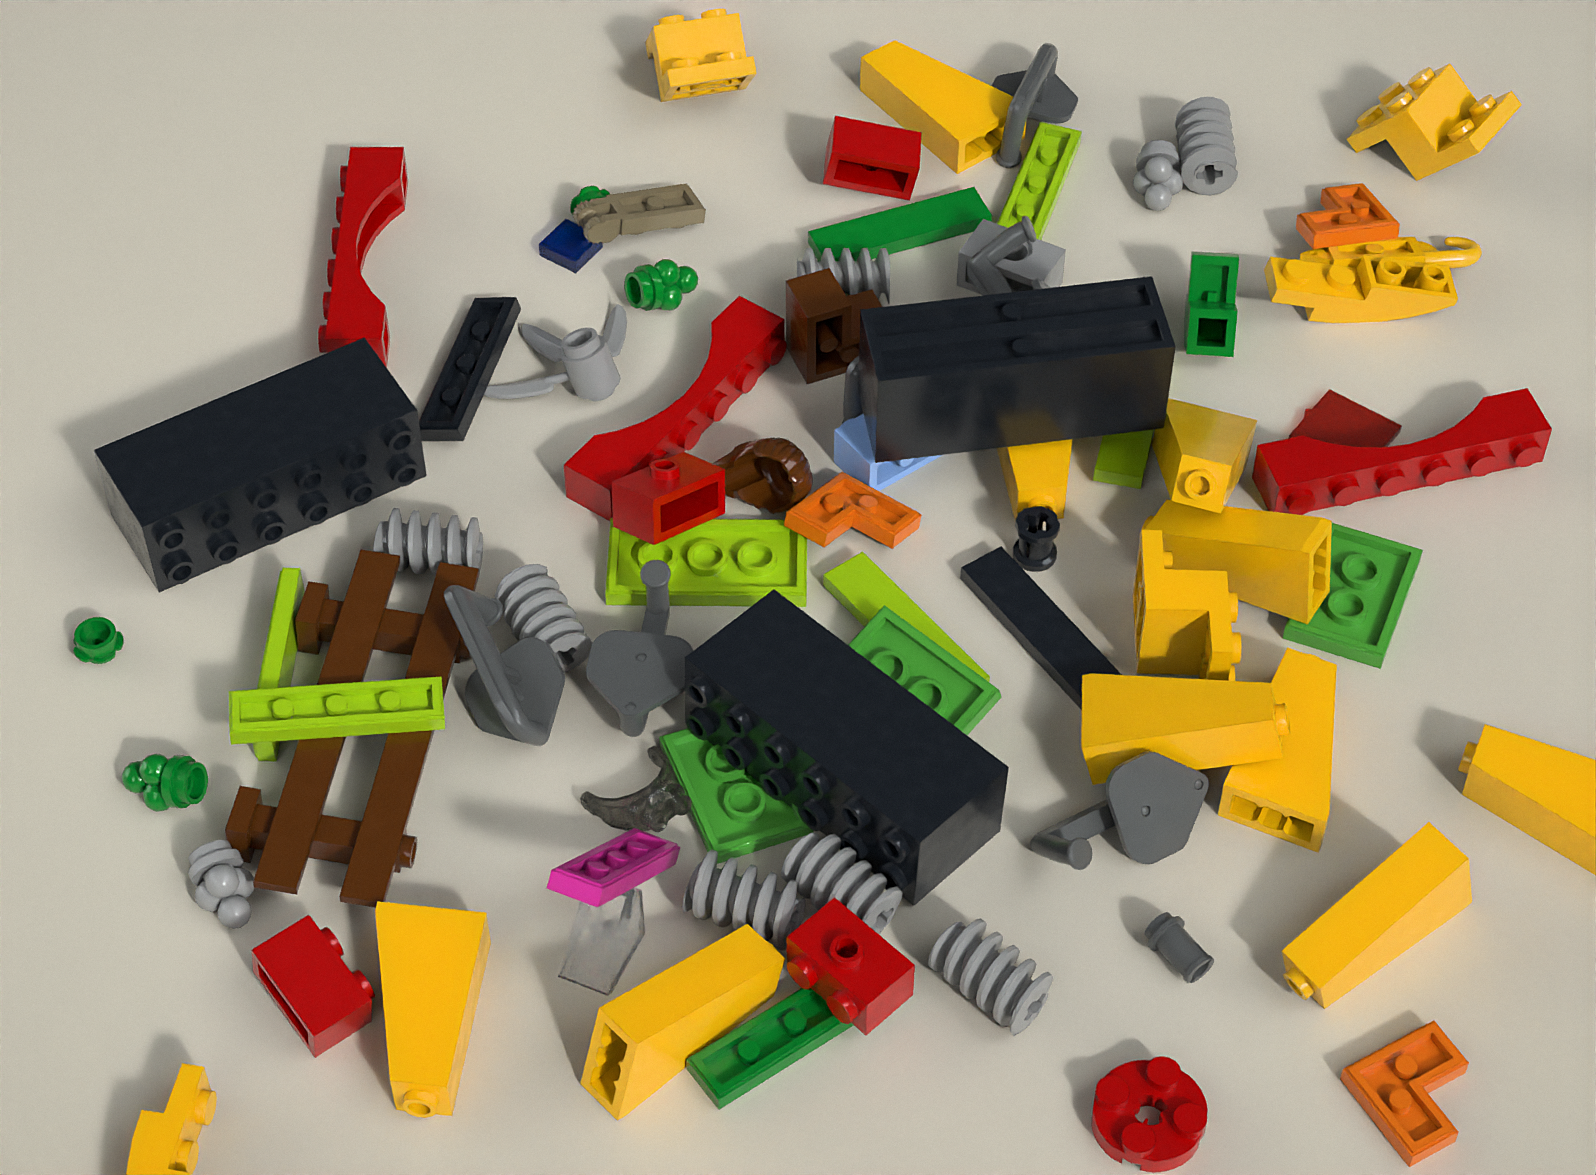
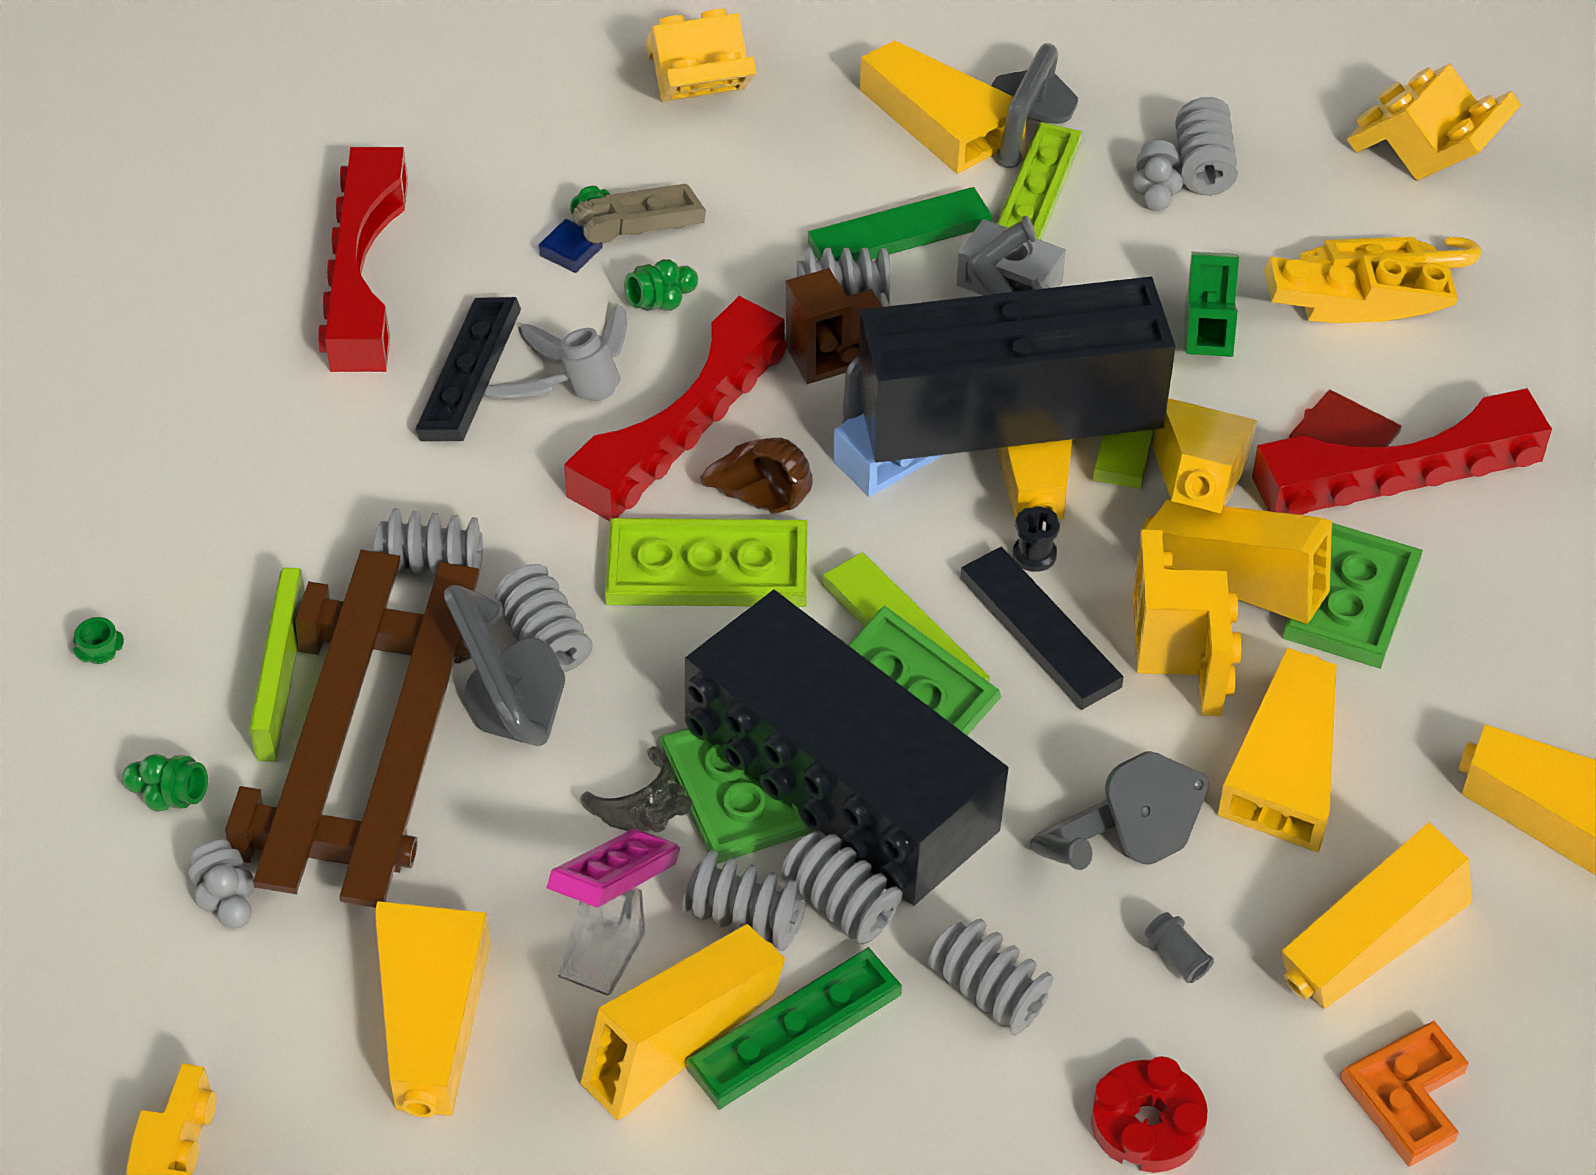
black brick [94,337,427,593] -> none
lime tile [229,676,445,745] -> none
red brick [251,915,375,1058] -> none
dark grey piece [586,560,693,737] -> none
red brick [612,452,725,545] -> none
orange tile [784,472,922,549] -> none
red brick [787,897,915,1036] -> none
red brick [823,116,922,201] -> none
yellow slope [1081,673,1291,785] -> none
orange tile [1296,183,1400,249] -> none

